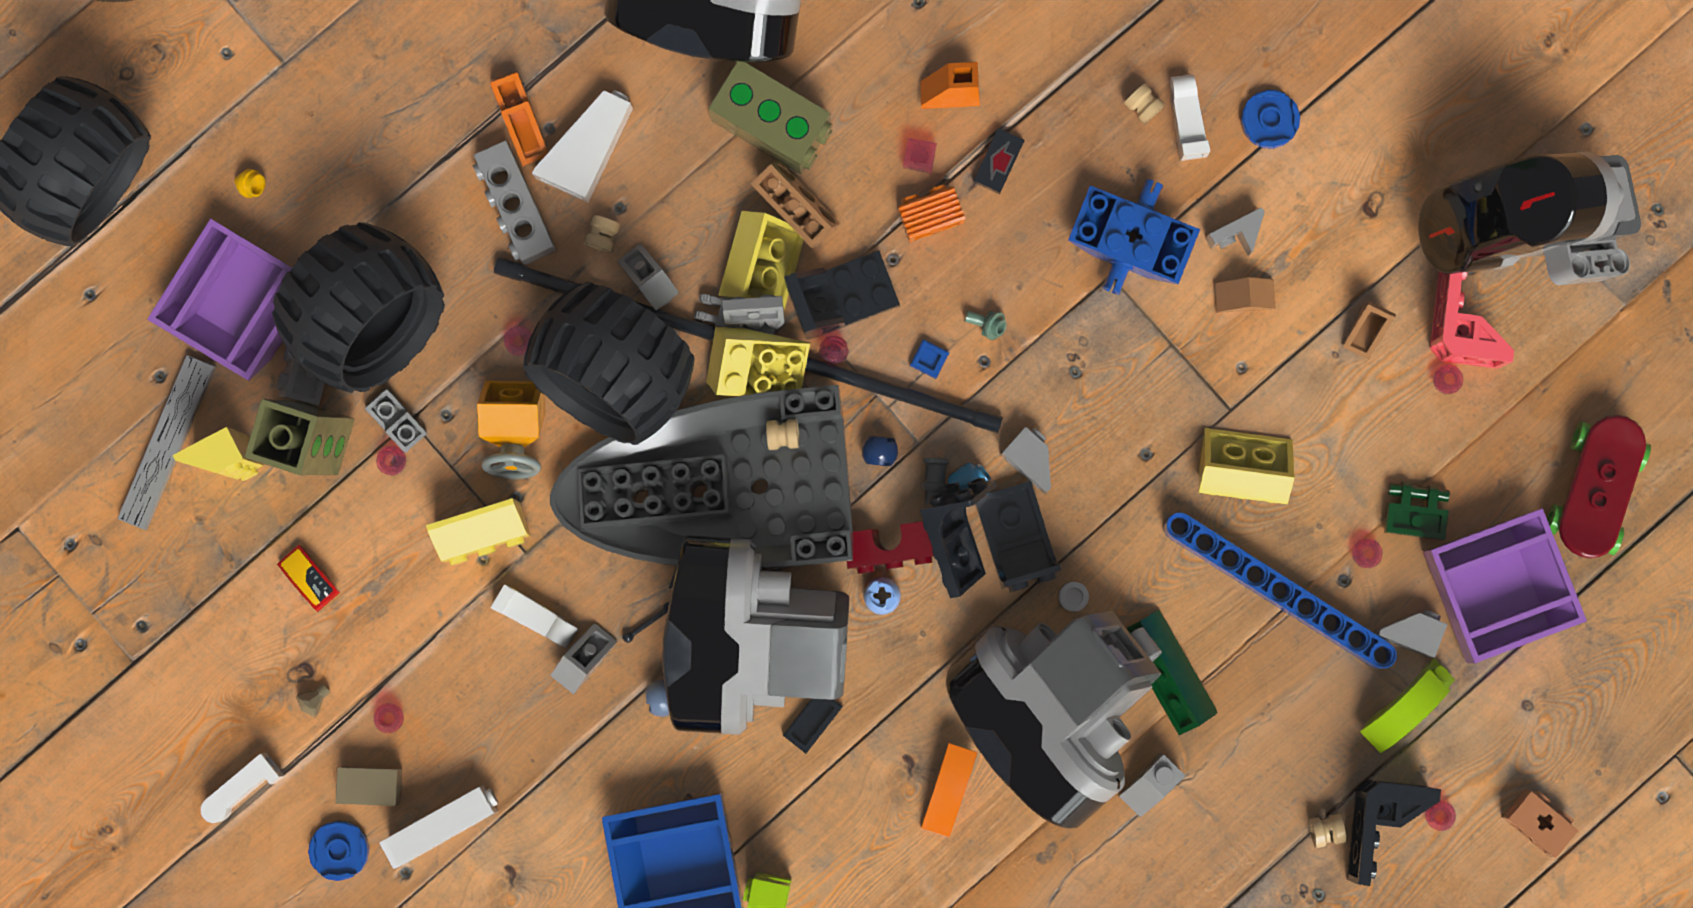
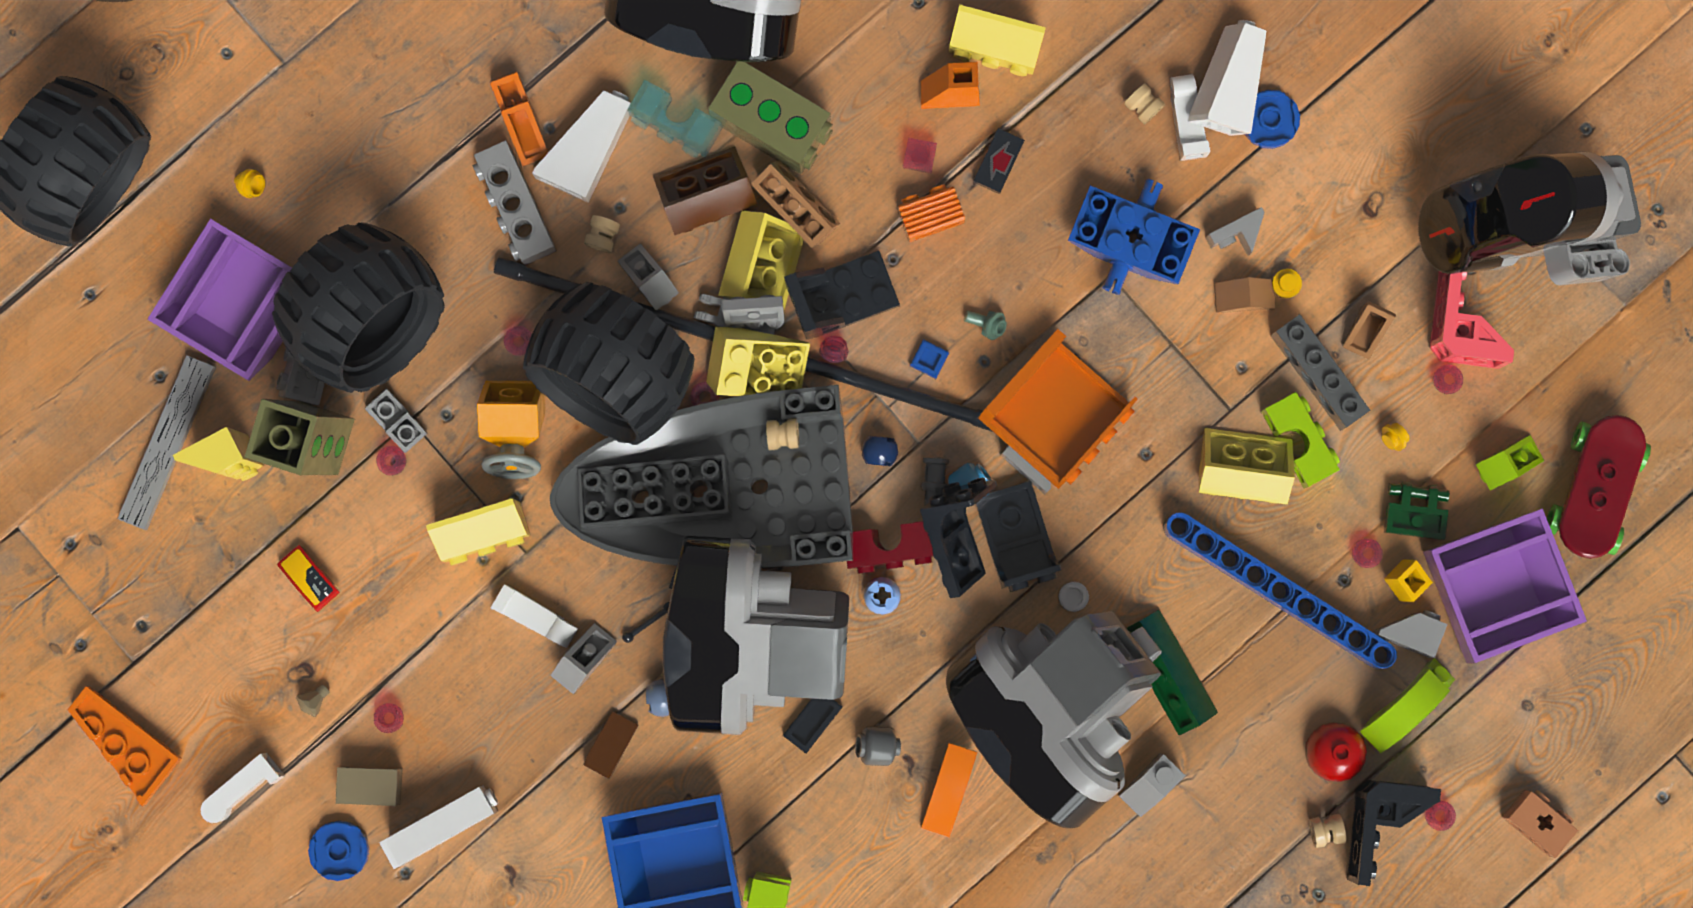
none -> orange wing [67,686,182,806]
none -> reddish brown slope [583,711,639,779]
none -> clear light blue arch [627,80,723,158]
none -> reddish brown slope [653,147,757,235]
none -> clear pink plate [690,382,720,406]
none -> dark grey head [855,726,901,766]
none -> light yellow slope [949,5,1046,76]
none -> orange panel [978,329,1138,489]
none -> white slope [1188,20,1267,136]
none -> lime arch [1261,392,1340,489]
none -> dark grey brick [1271,314,1371,431]
none -> yellow plate [1272,269,1302,298]
none -> red cylinder [1306,722,1367,782]
none -> yellow plate [1382,423,1409,451]
none -> yellow plate [1384,560,1433,602]
none -> lime slope [1476,435,1544,490]

